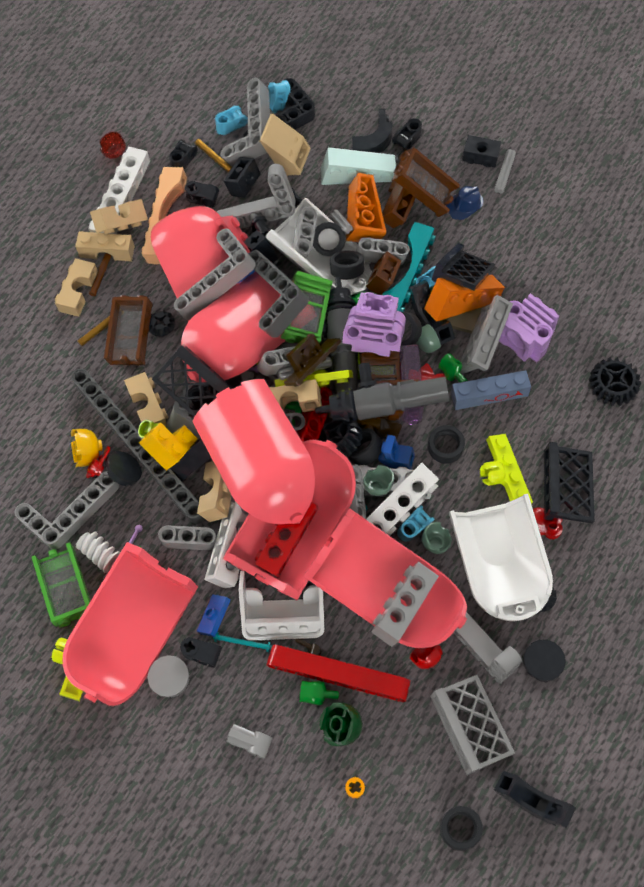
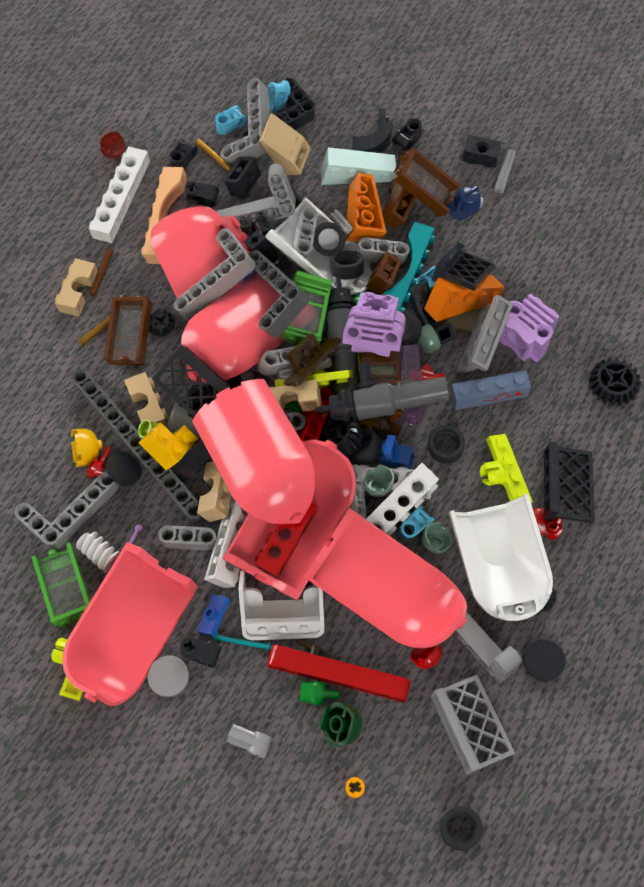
tan arch [75,232,135,261] -> none
tan arch [90,199,148,235] -> none
light grey brick [371,561,439,647] -> none
green piece [438,353,468,383] -> none
black arch [494,770,576,829] -> none

